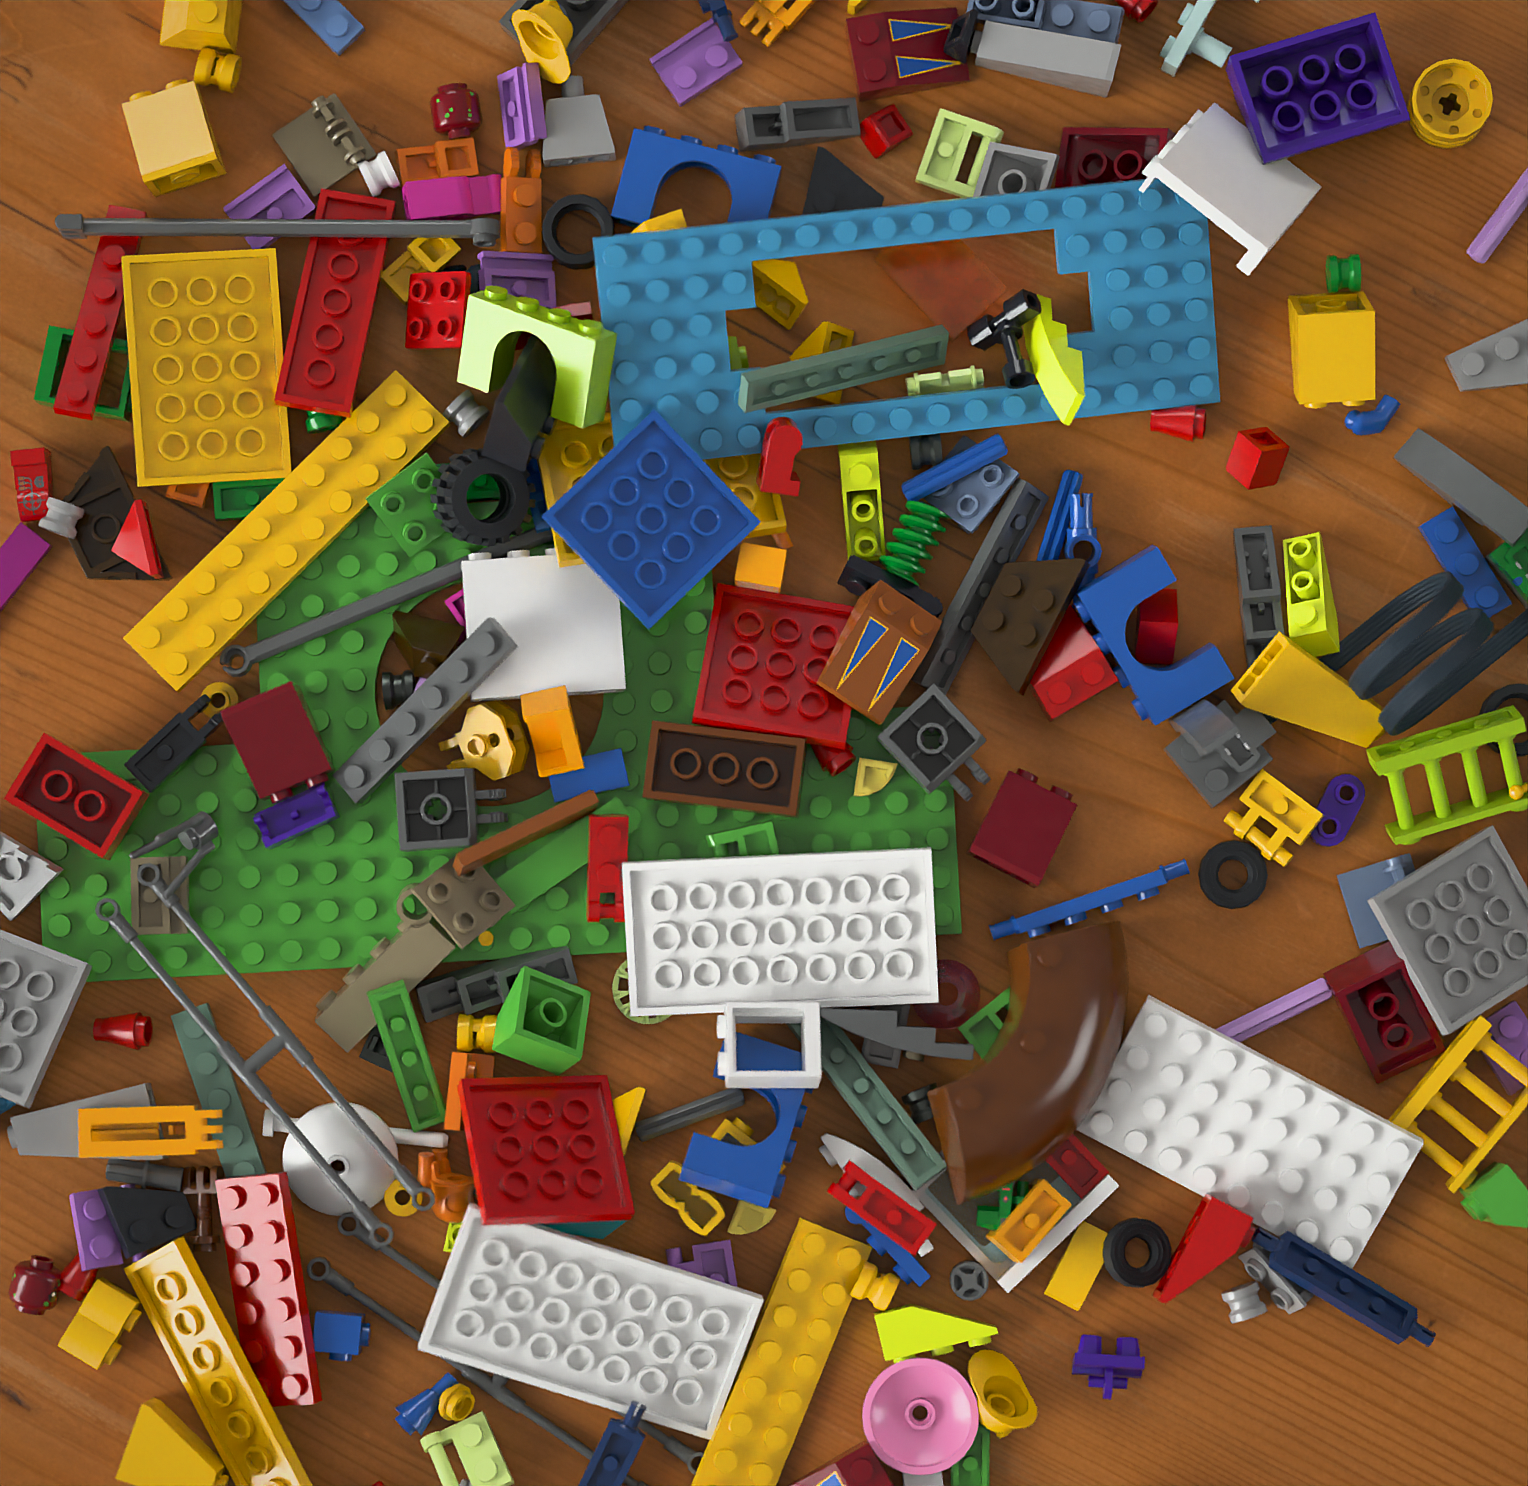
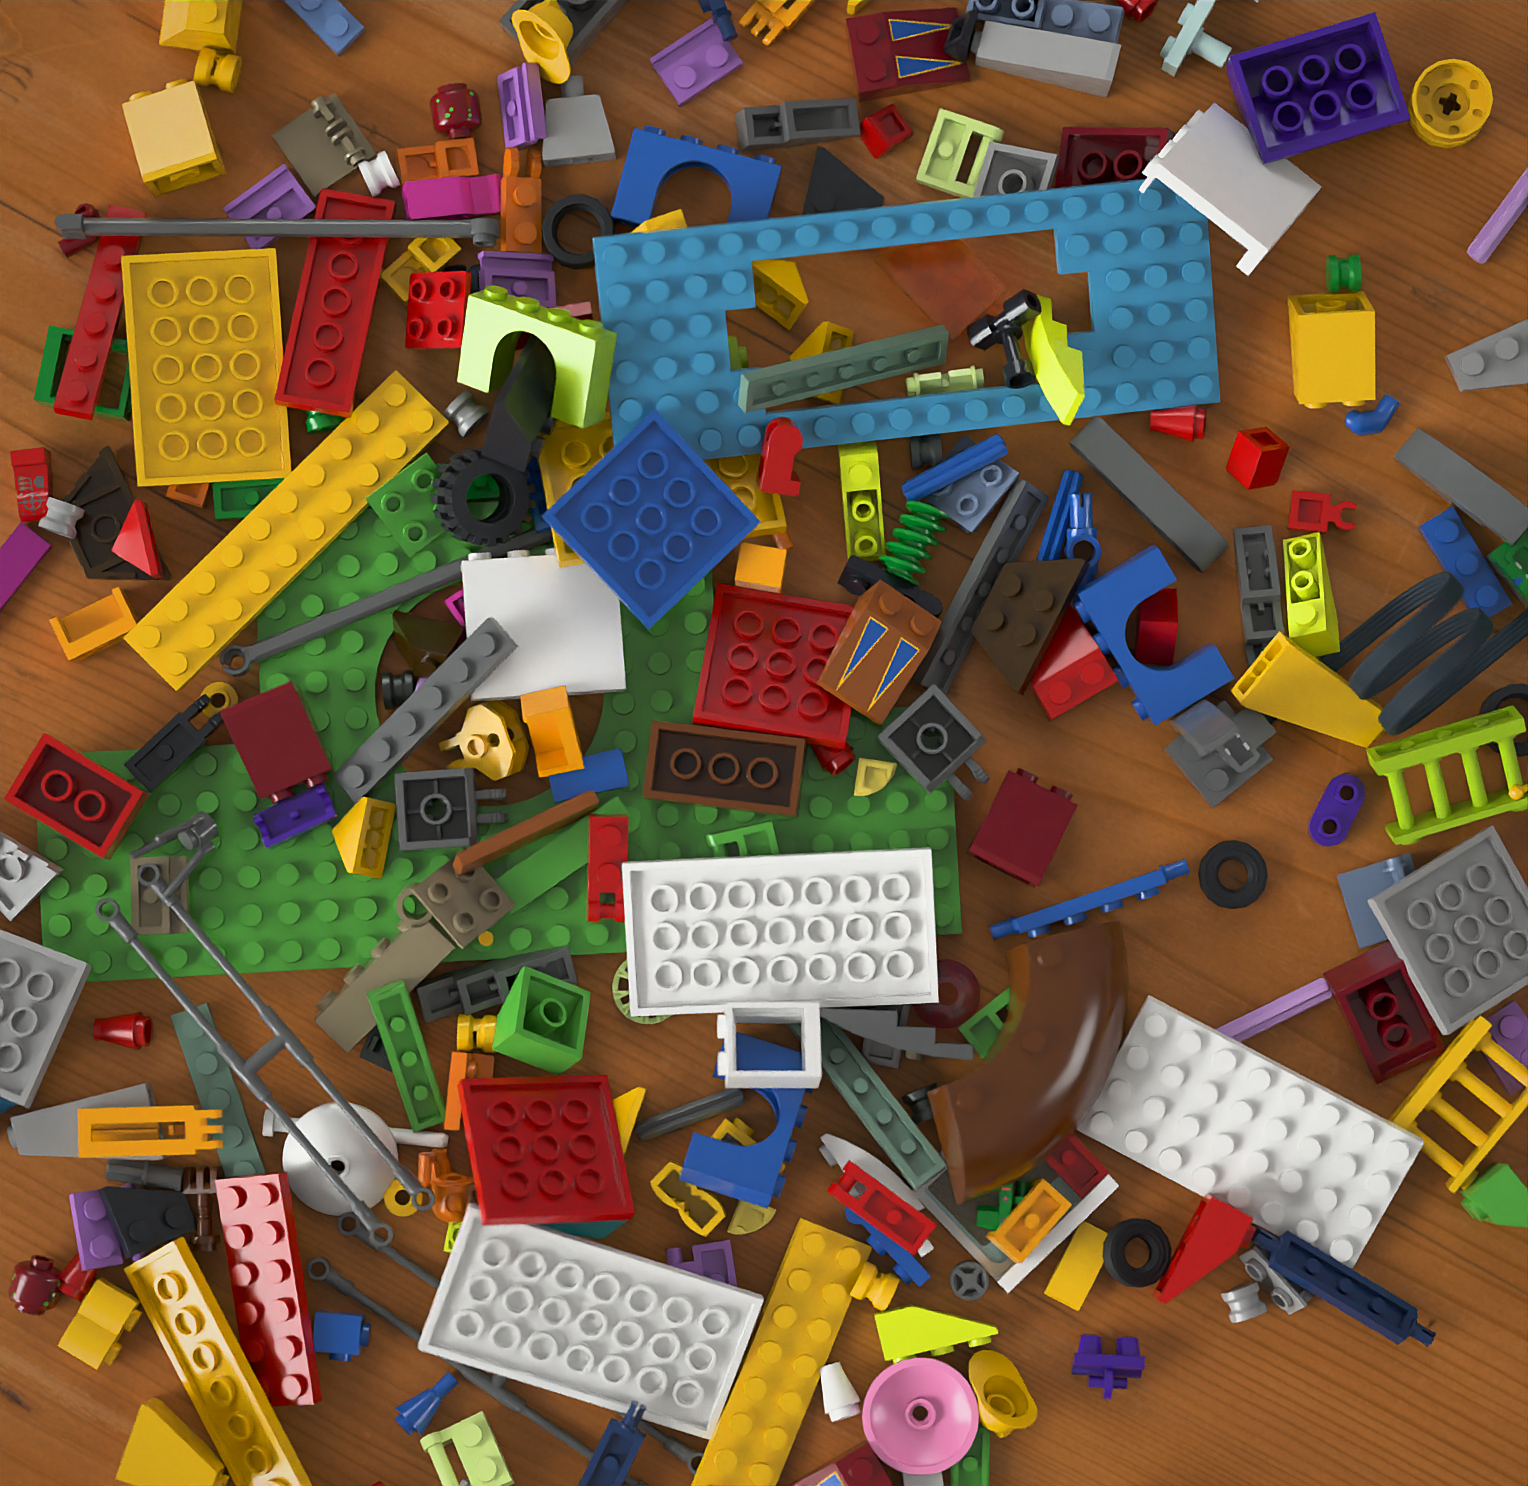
yellow plate [439,1383,475,1422] -> none
yellow plate [1224,769,1324,867] -> none
none -> light orange panel [49,586,139,664]
none -> dark red arm [58,203,101,258]
none -> yellow slope [331,797,396,879]
none -> white cone [819,1362,862,1422]
none -> dark grey beam [1069,416,1229,573]
none -> red plate [1287,490,1357,534]

